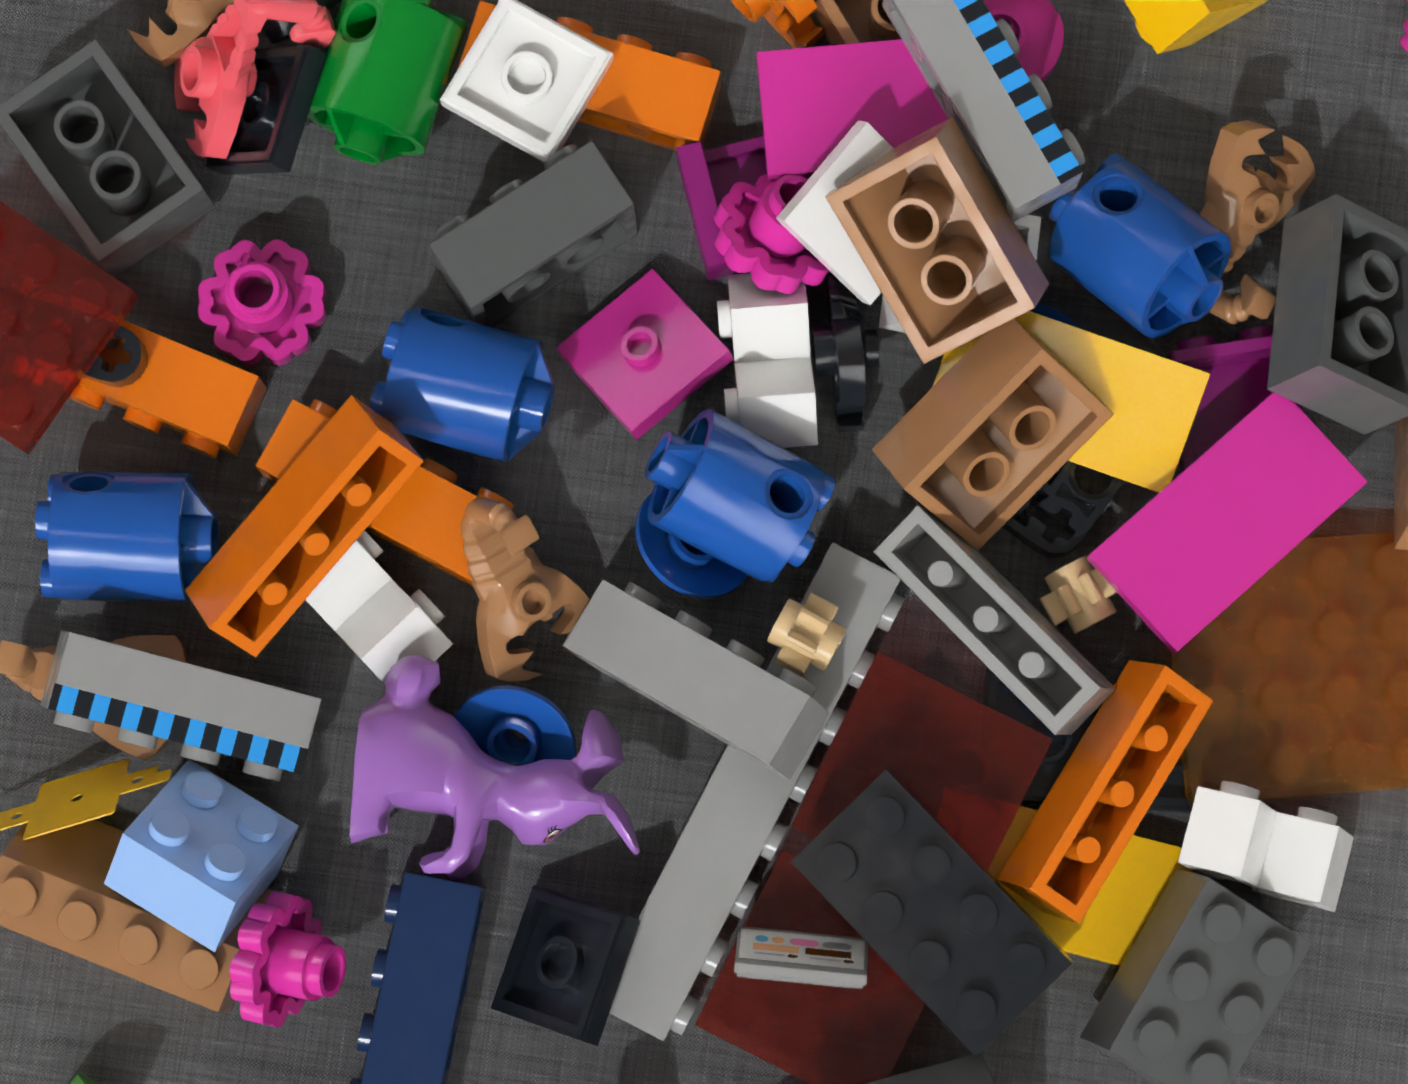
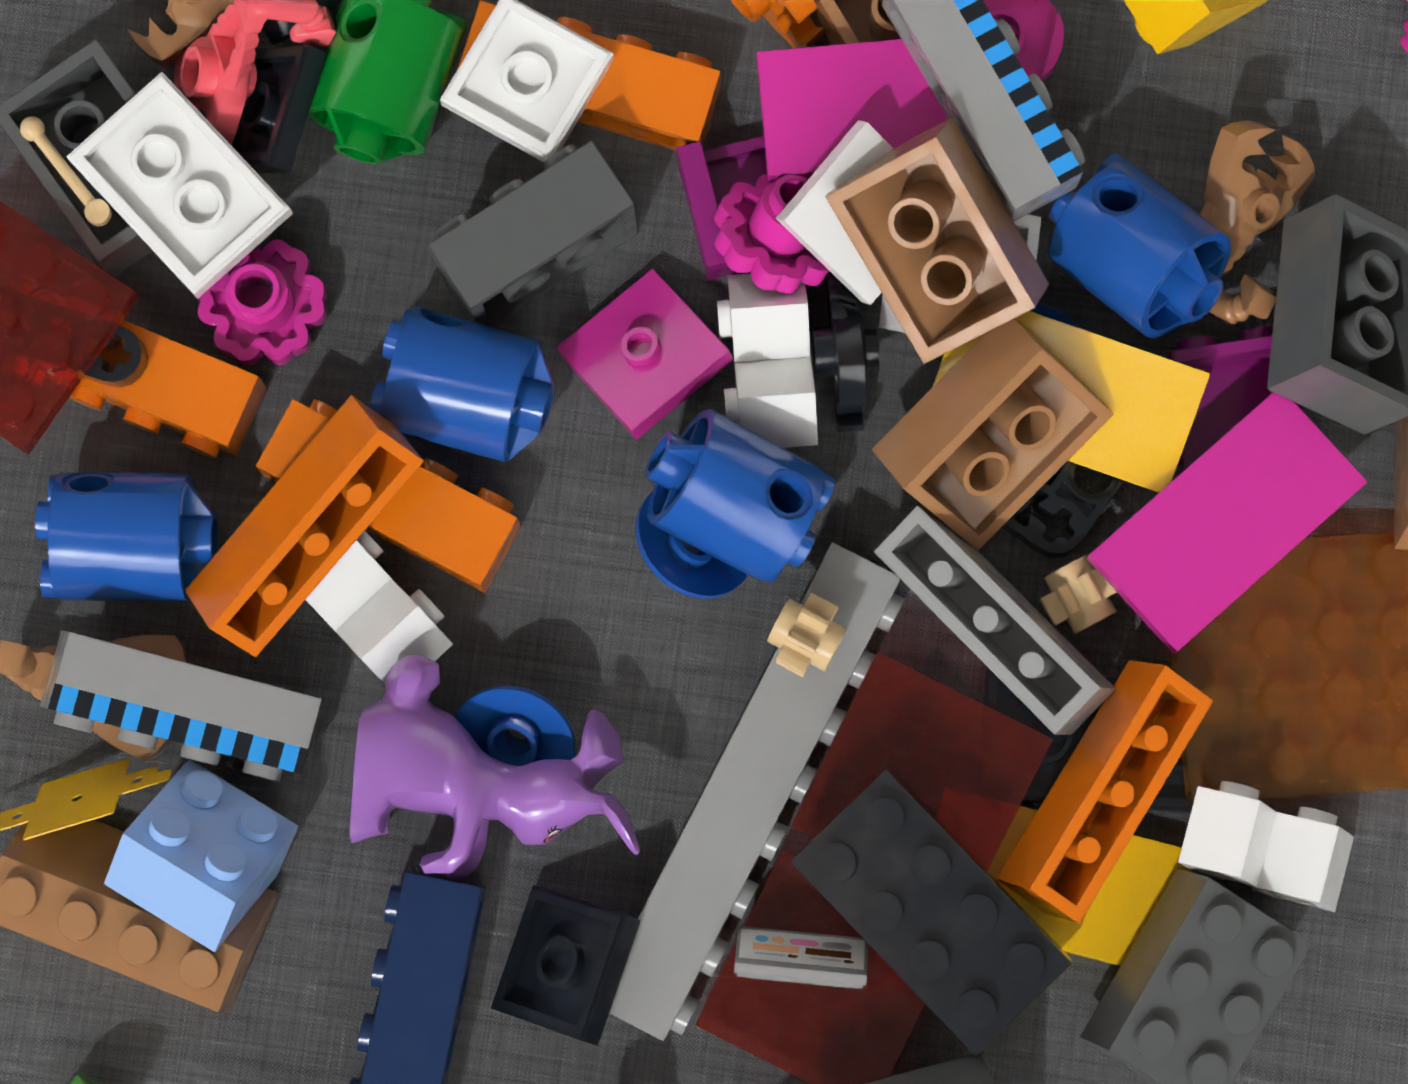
dark pink plant [229,891,347,1028] -> none
medium nougat animal [461,497,590,682] -> none
light grey brick [562,580,830,780] -> none
none -> tan hinge [20,116,112,226]
none -> white tile [66,72,293,299]

